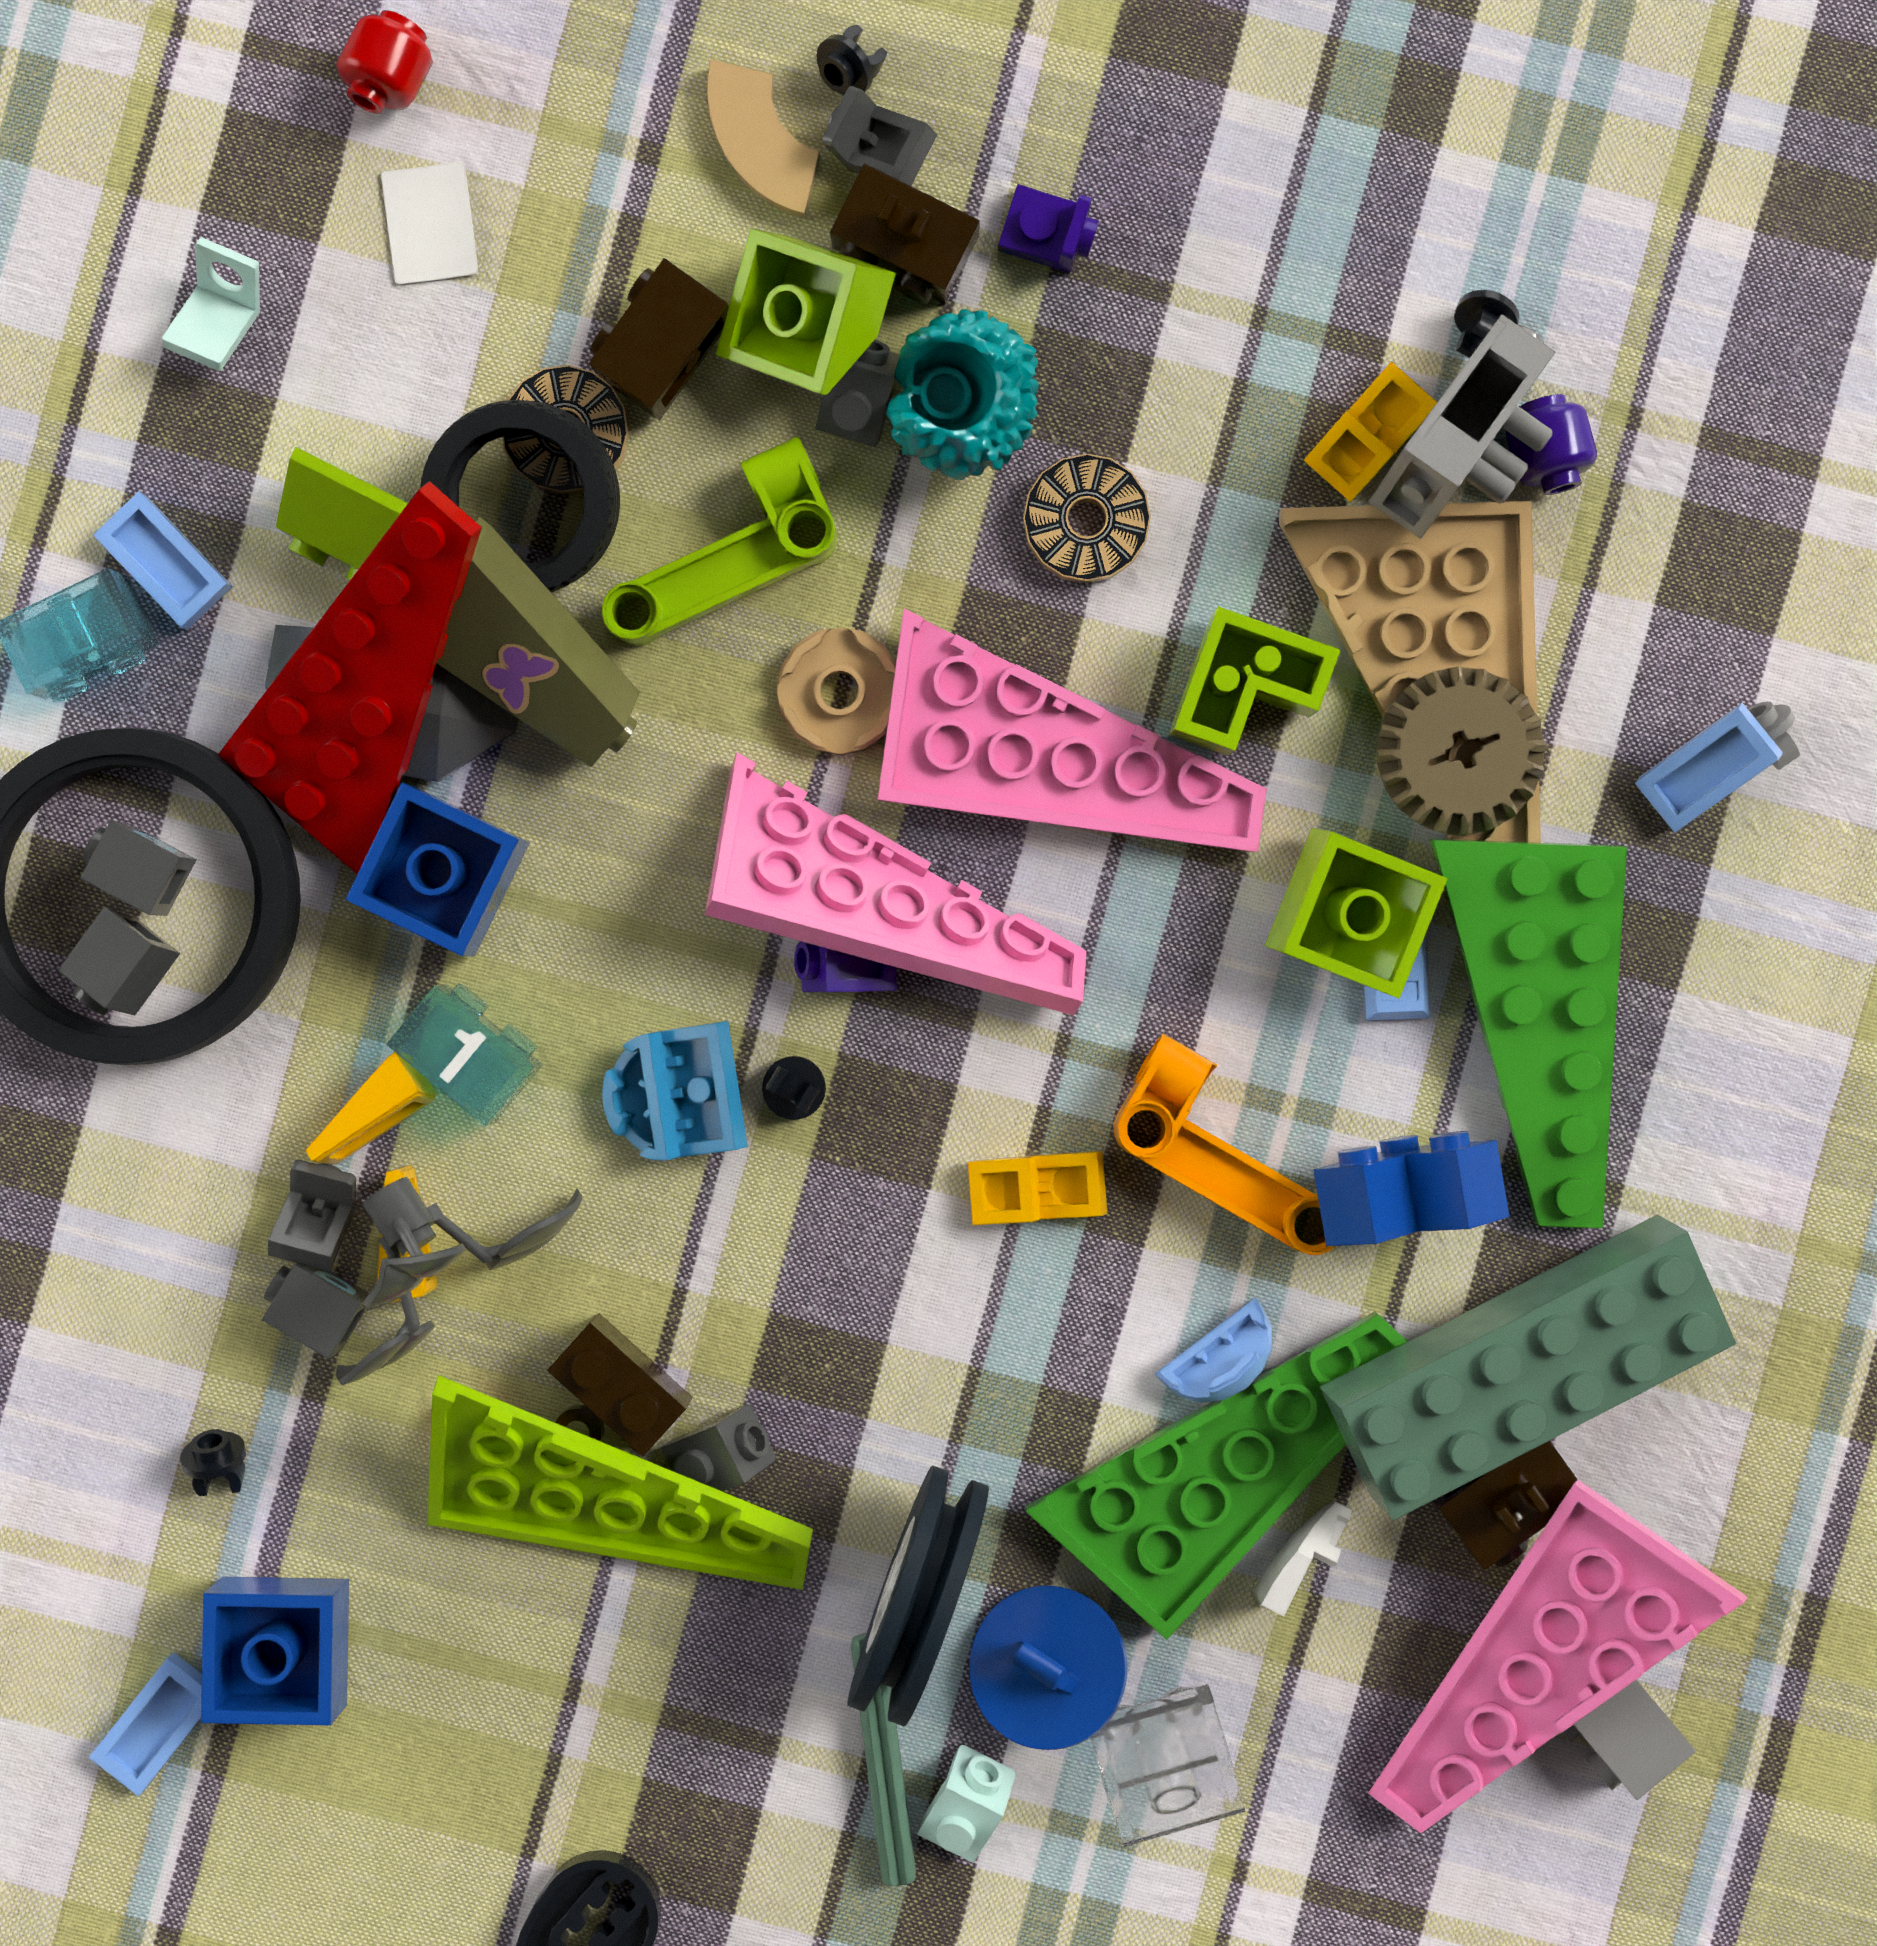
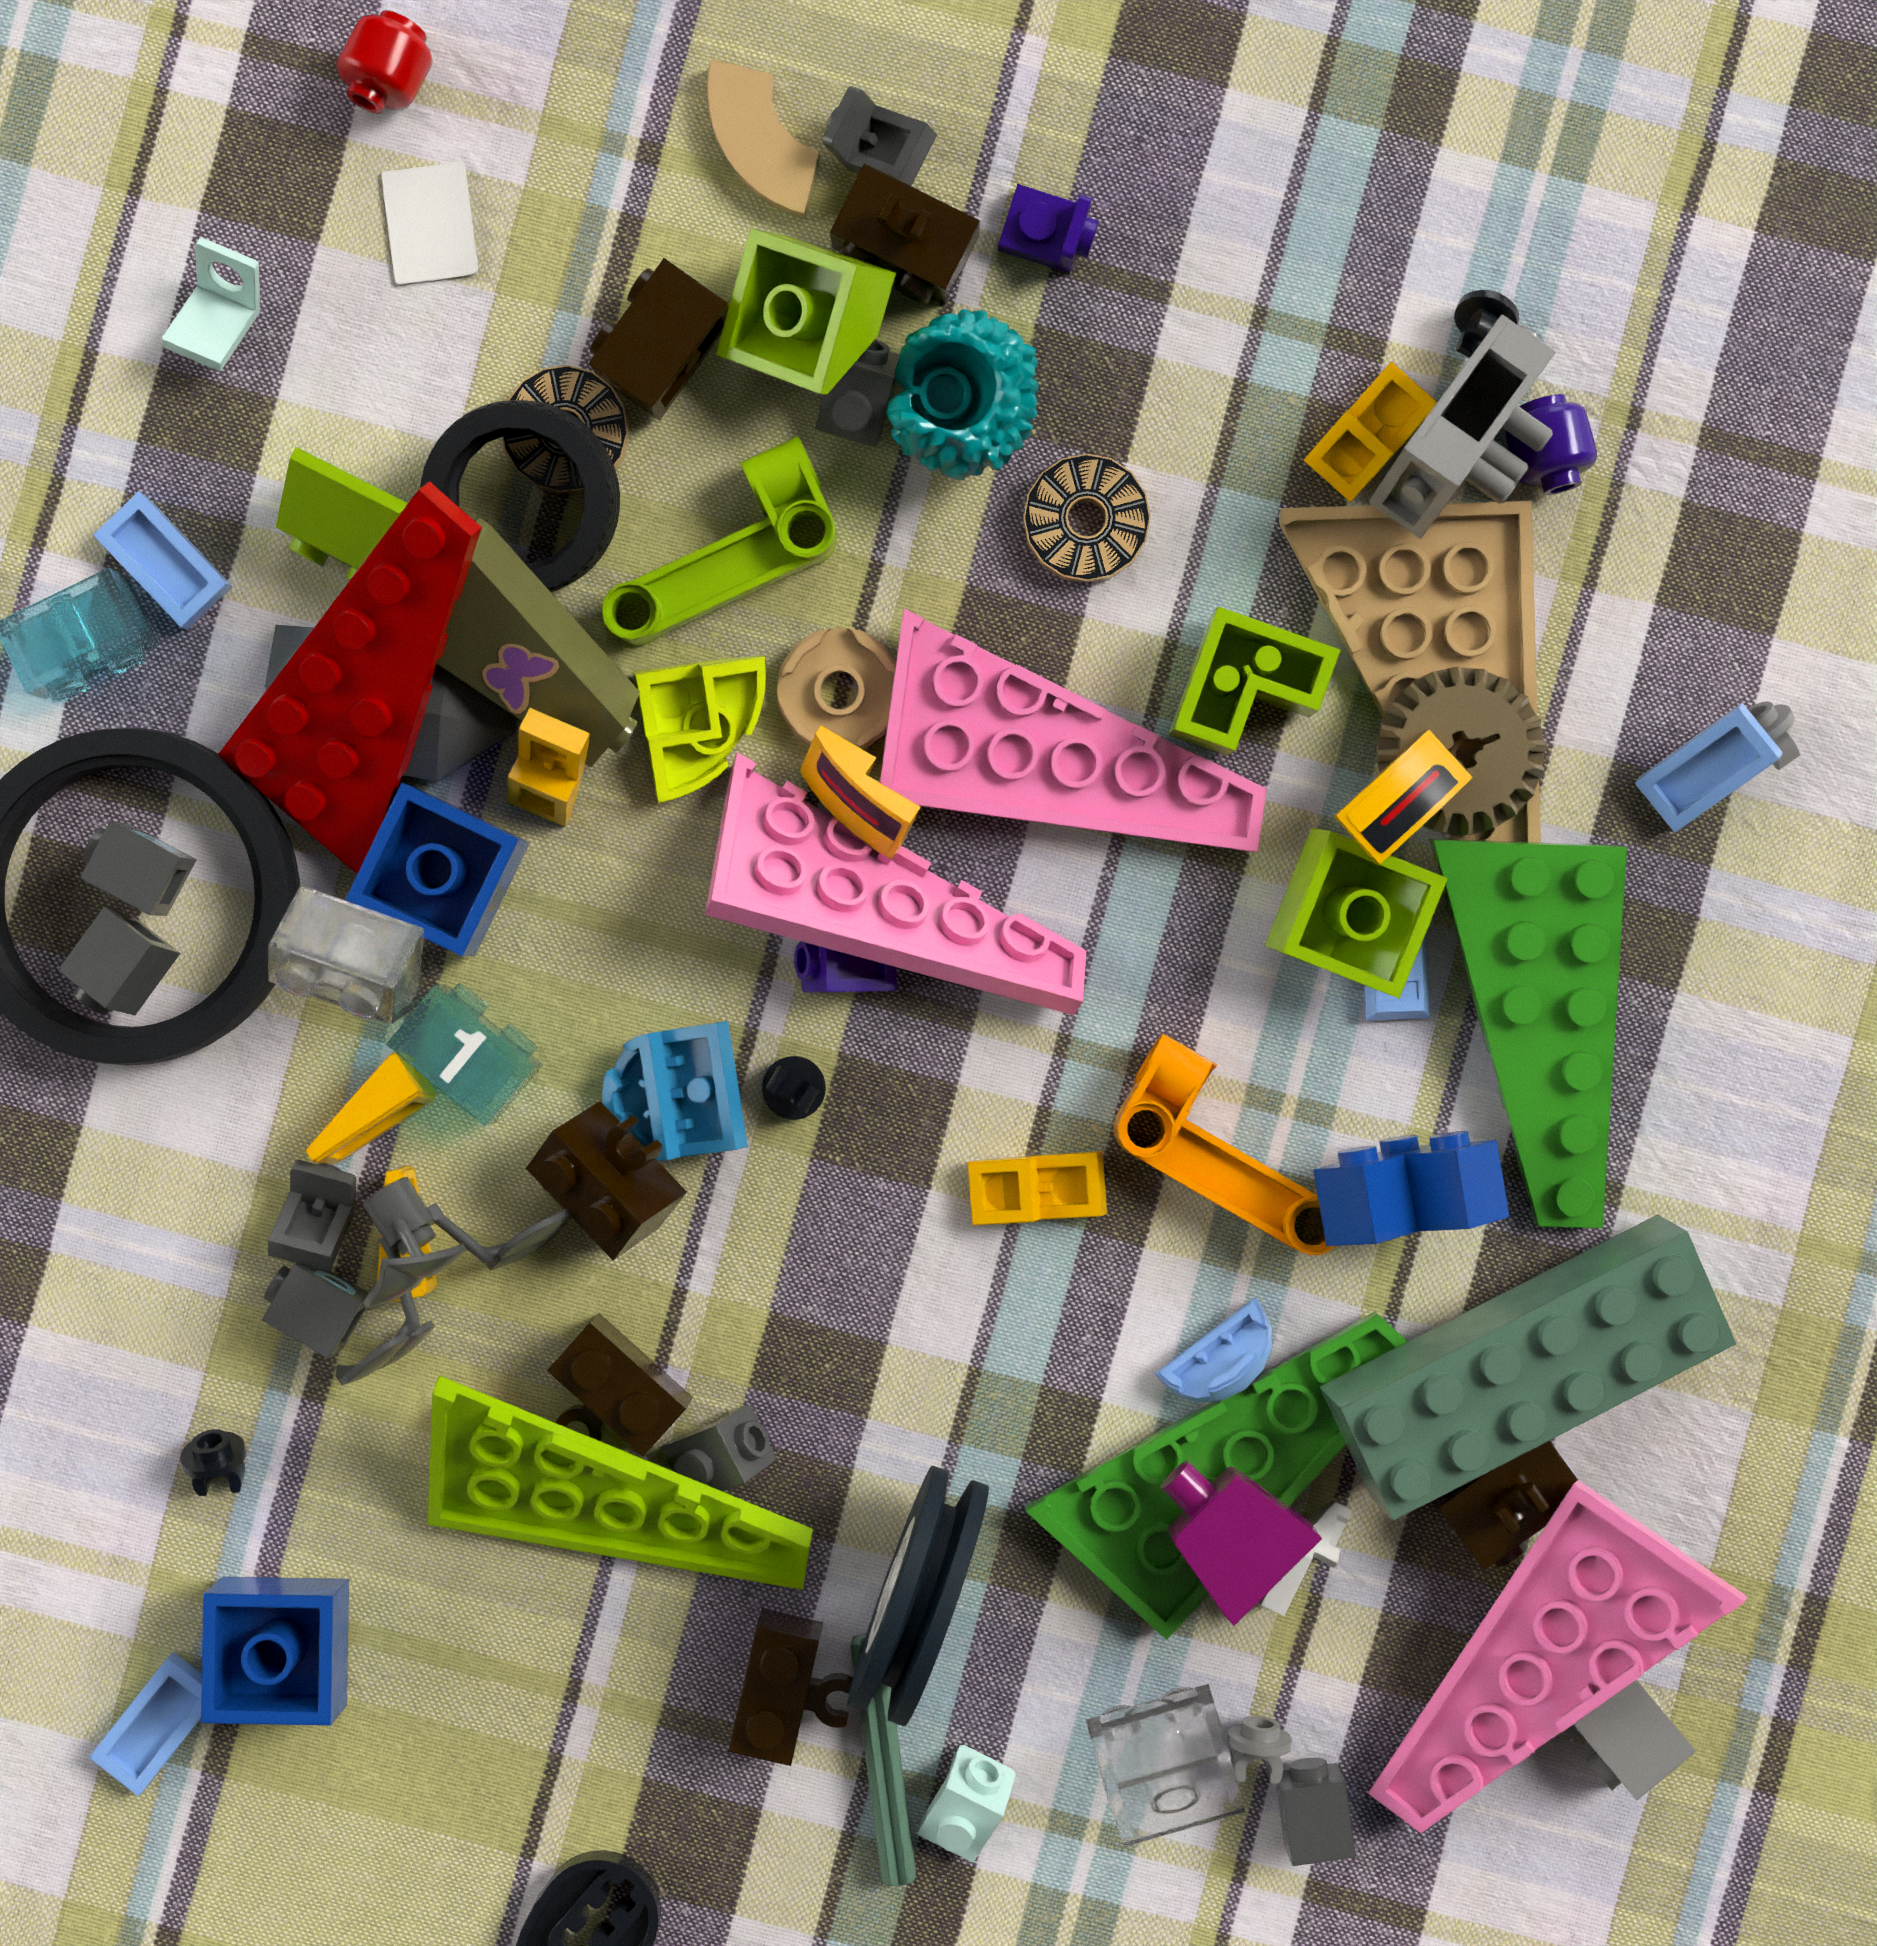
black plate [816,25,887,96] -> none
blue shield [969,1586,1127,1750] -> none
none -> clear slope [268,885,424,1024]
none -> yellow slope [507,708,590,827]
none -> dark brown brick [525,1101,687,1261]
none -> neon yellow brick [633,655,766,803]
none -> dark brown brick [728,1608,853,1766]
none -> slope [800,725,921,860]
none -> magenta torso [1161,1460,1322,1626]
none -> light grey plate [1227,1716,1292,1785]
none -> dark grey brick [1276,1758,1356,1866]
none -> slope [1333,729,1473,865]

